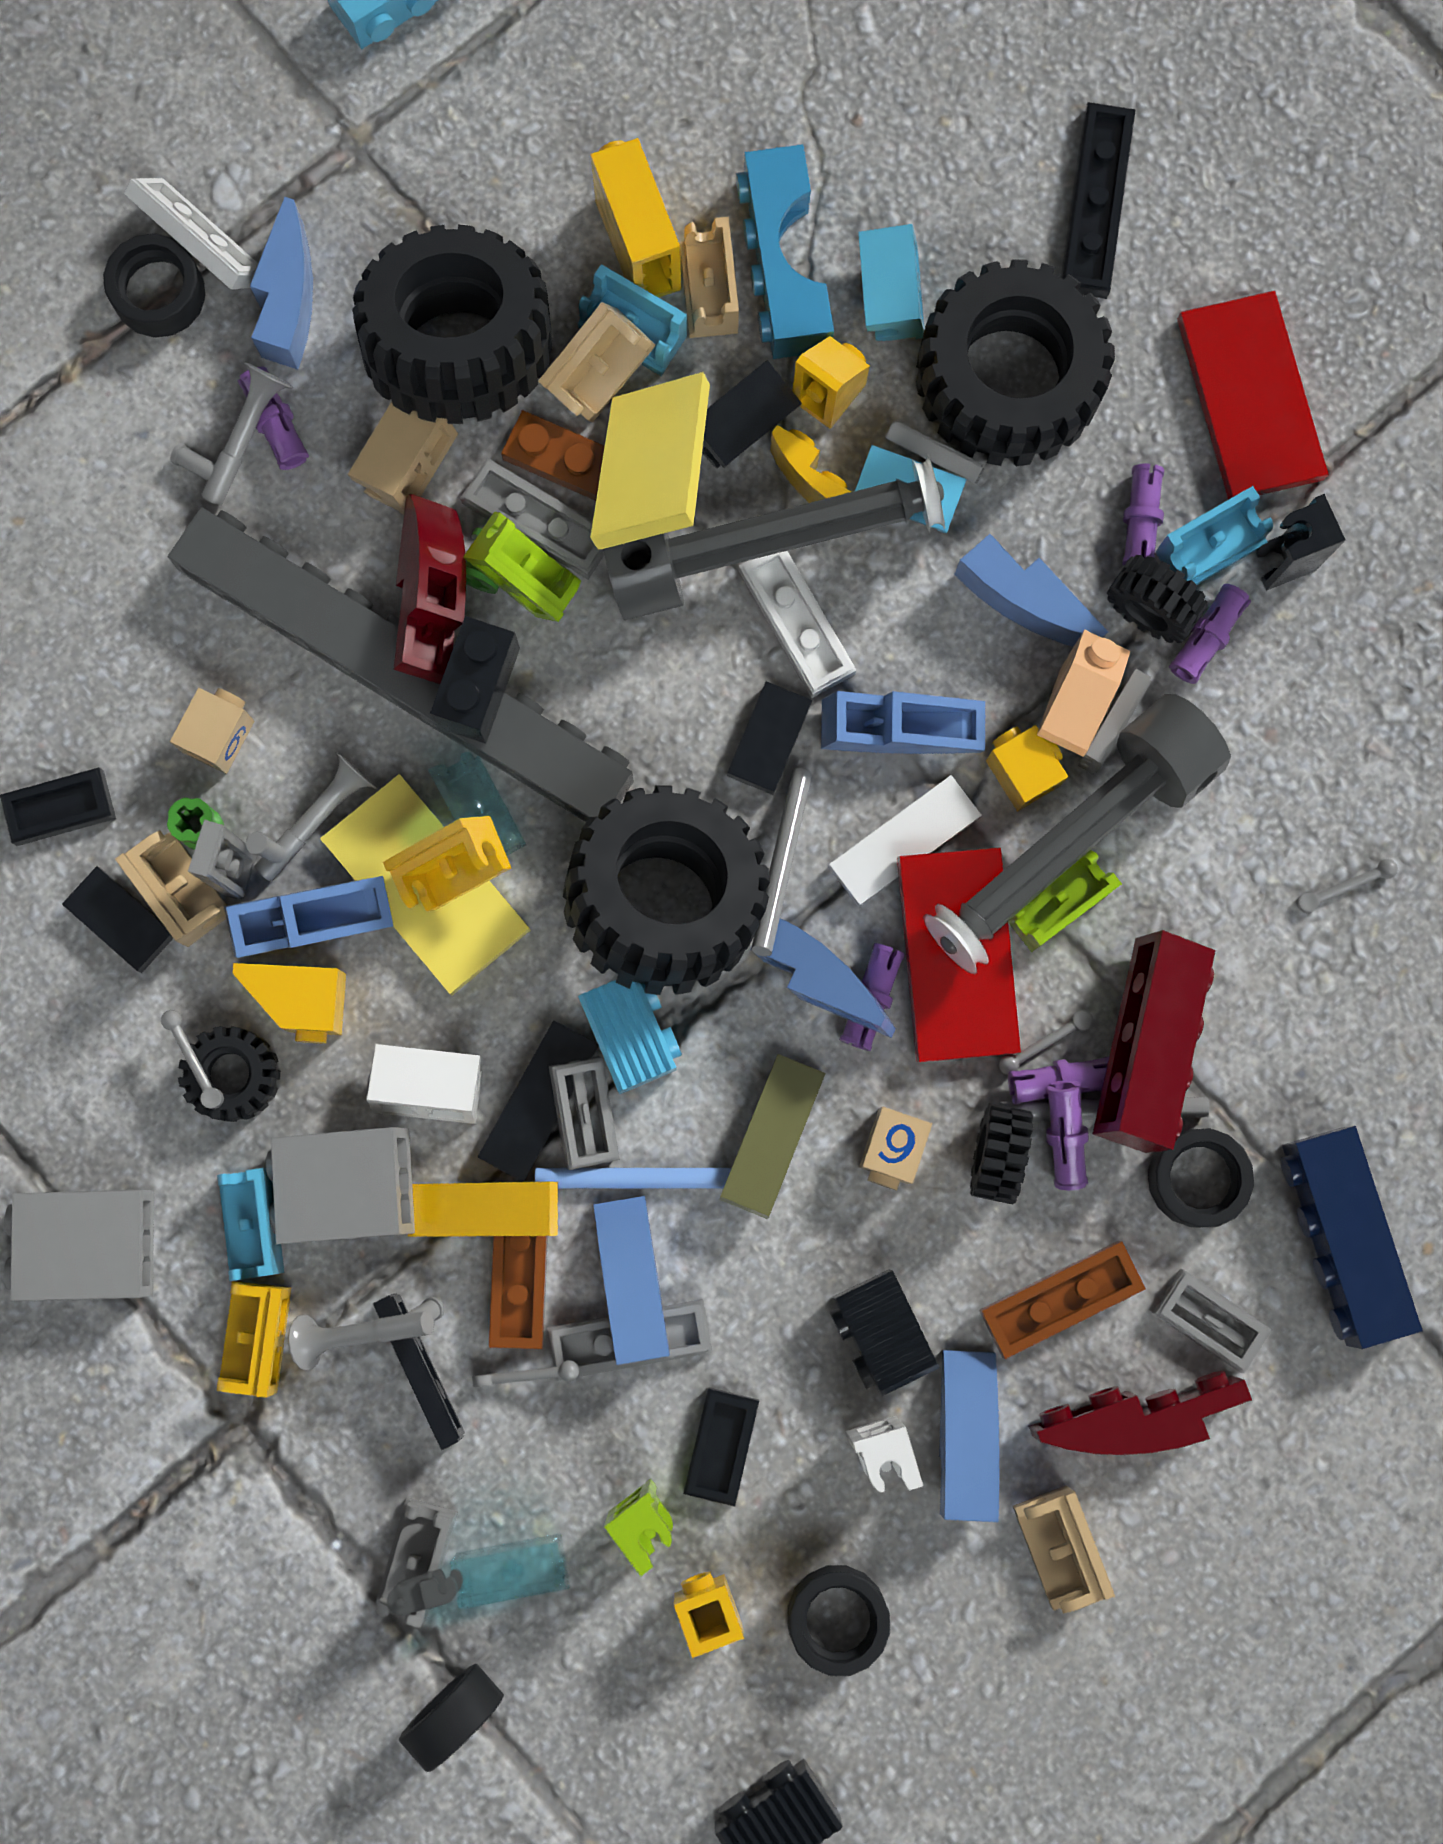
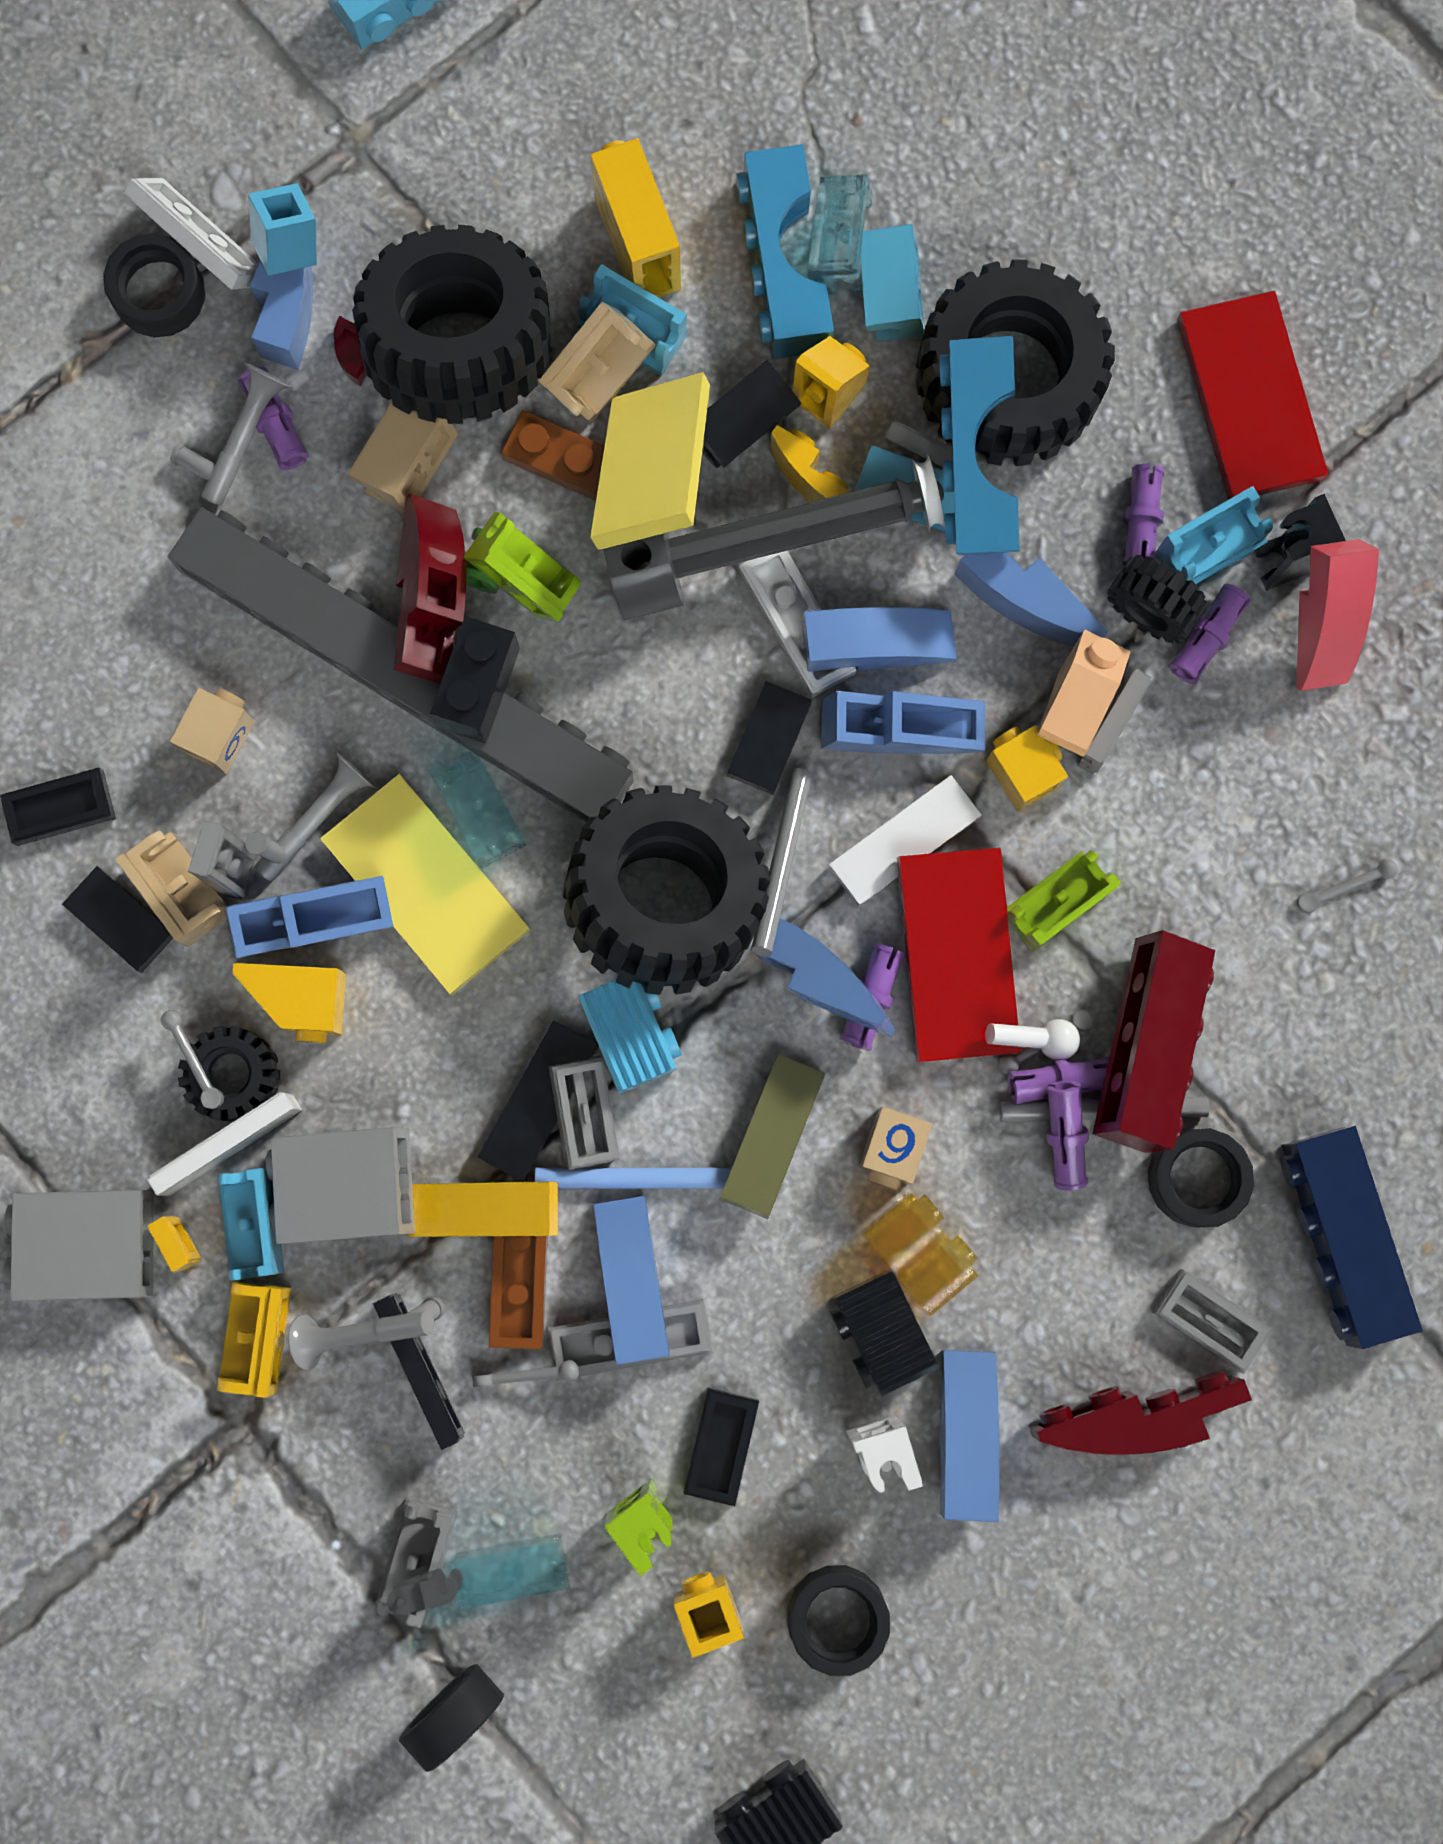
bright green bush [167,798,224,850] -> none
white hinge [367,1044,482,1124] -> none
yellow hinge [383,816,512,911] -> none
light grey tile [460,458,604,580] -> none
tan hinge [679,217,739,338] -> none
dark grey piece [923,694,1231,975] -> none
black tyre [970,1103,1033,1205] -> none
dark orange plate [979,1241,1146,1359] -> none
tan hinge [1013,1485,1115,1613] -> none
black tile [1061,102,1136,299] -> none
none -> yellow tile [147,1216,201,1272]
none -> white tile [148,1092,303,1196]
none -> medium azure brick [248,183,317,276]
none -> dark red tile [333,316,367,386]
none -> medium blue slope [802,607,957,672]
none -> clear light blue hinge [808,174,873,295]
none -> clear yellow brick [860,1192,979,1317]
none -> dark azure arch [940,336,1020,555]
none -> white bar [985,1019,1080,1060]
none -> coral slope [1296,539,1379,691]

